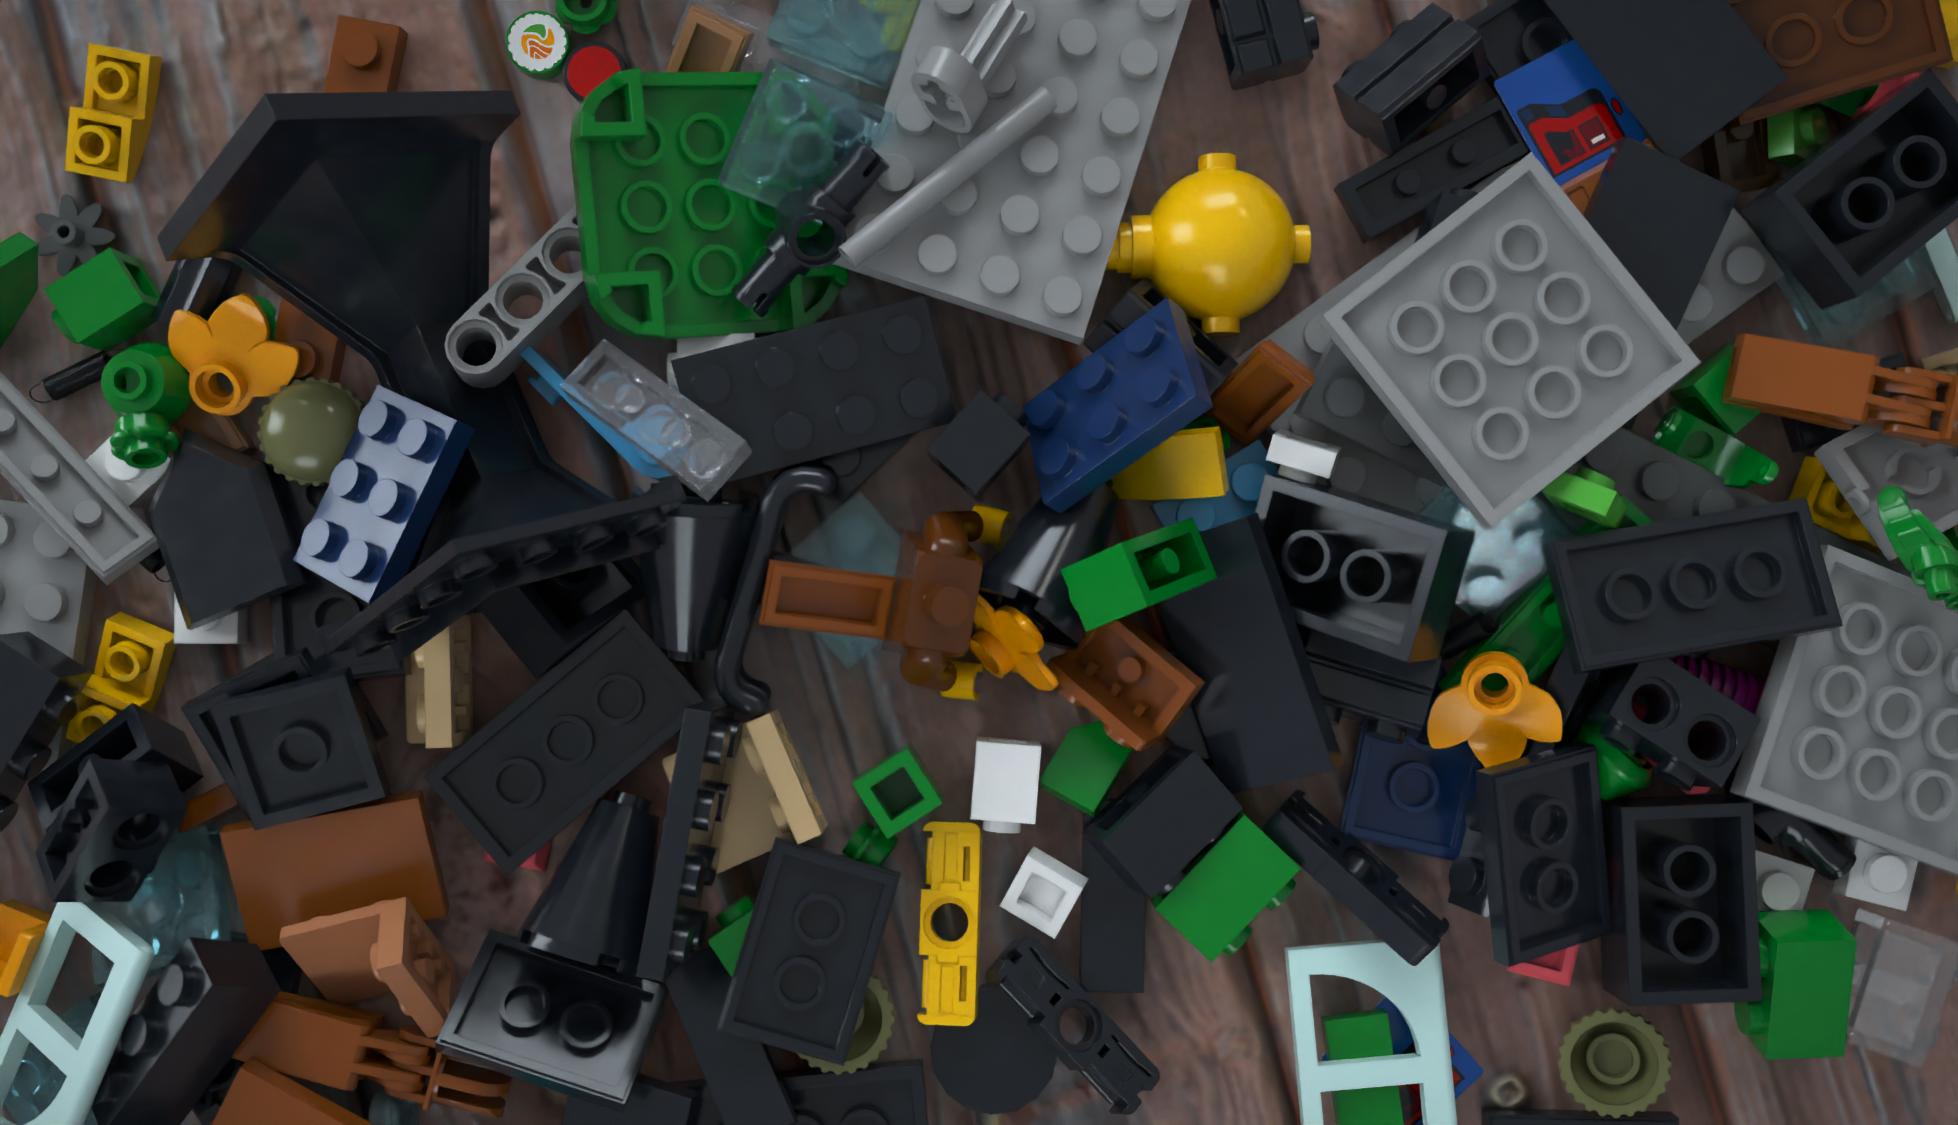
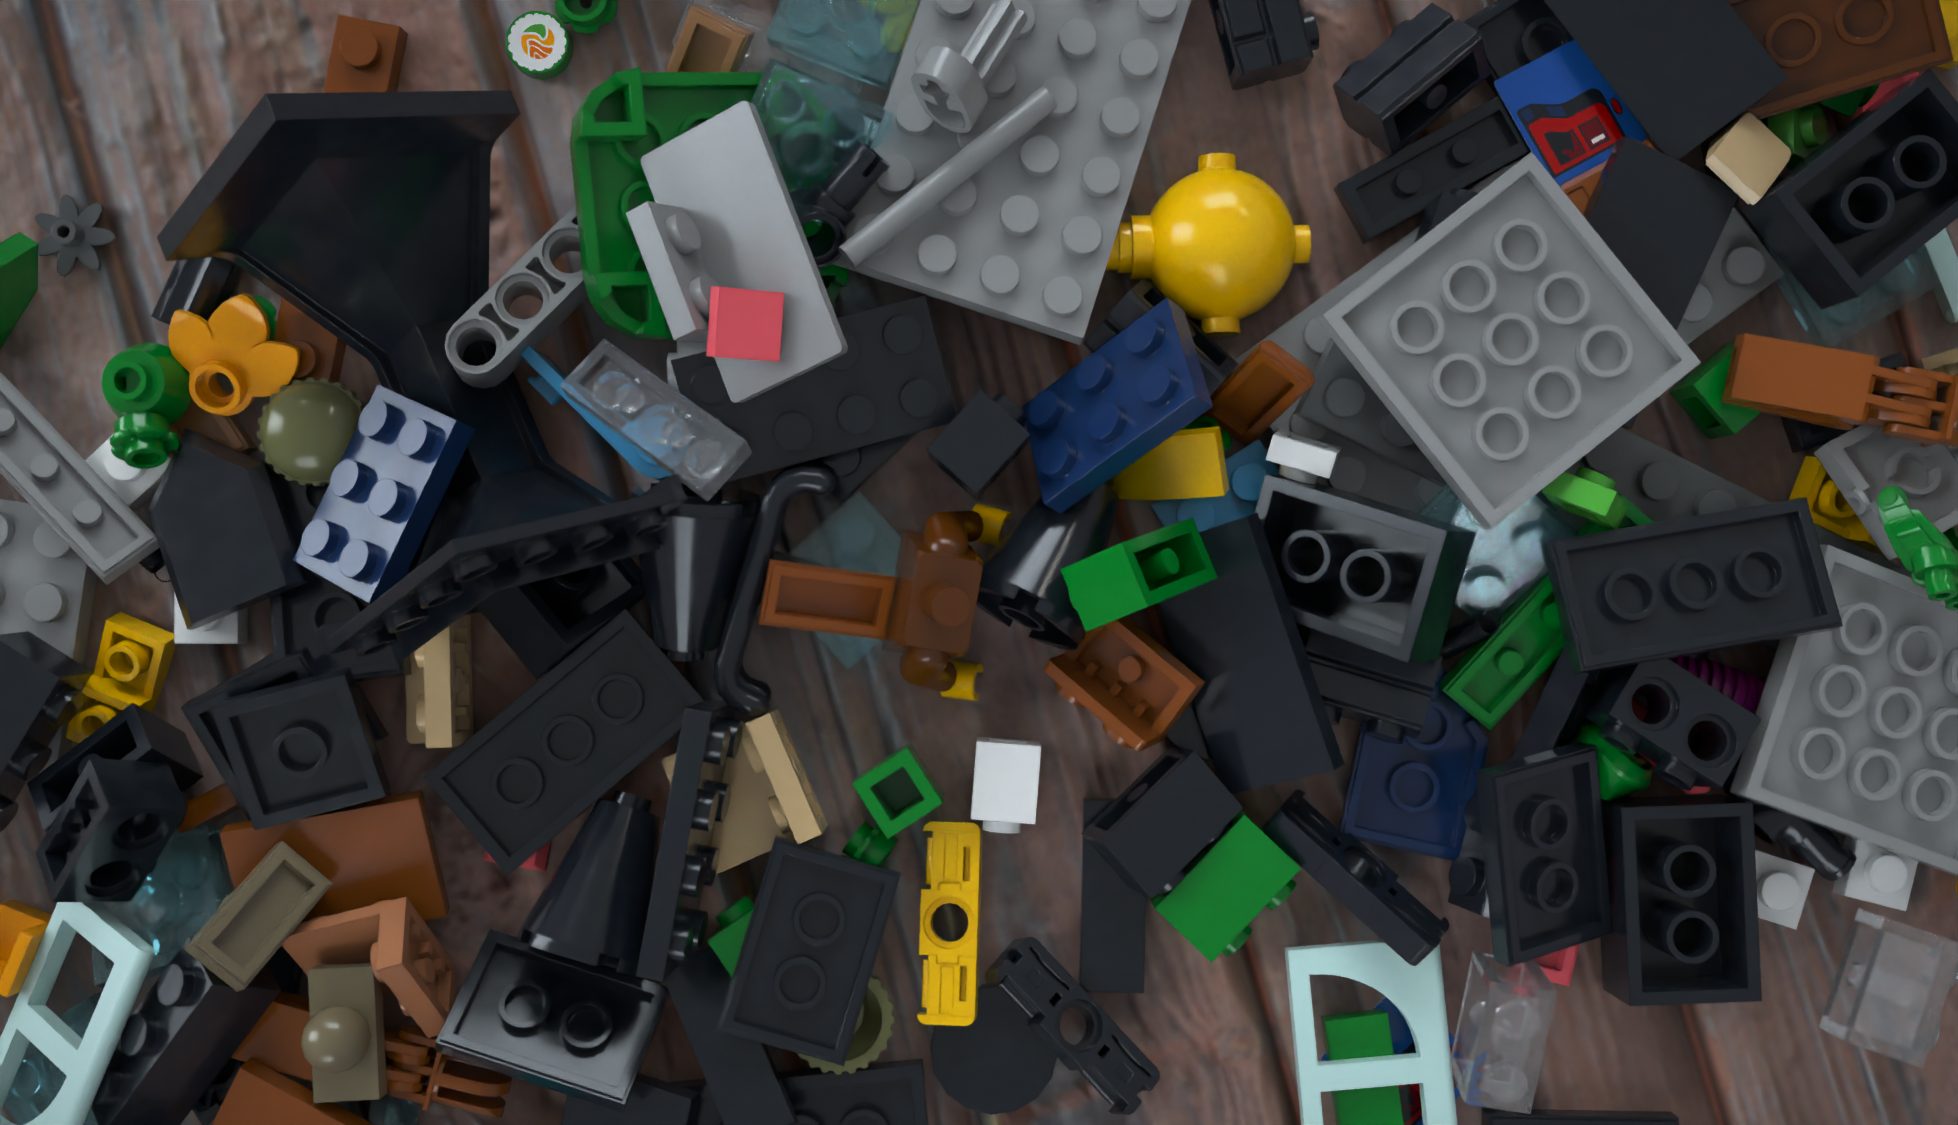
black piece [29,349,123,403] -> none
green brick [44,248,161,351] -> none
yellow slope [64,43,162,183] -> none
red tile [563,42,628,104] -> none
light orange plate [969,593,1059,691] -> none
white plate [1000,846,1089,939] -> none
green tile [1039,720,1135,818] -> none
light orange plate [1427,651,1563,768] -> none
olive hat [1557,1007,1672,1118] -> none
green helmet [1651,406,1779,489] -> none
green brick [1734,909,1857,1060] -> none
none -> dark tan tile [184,841,333,992]
none -> dark tan tile [301,962,387,1103]
none -> light grey bracket [626,101,848,403]
none -> coral tile [706,286,784,362]
none -> clear brick [1451,951,1557,1114]
none -> tan slope [1705,112,1791,205]

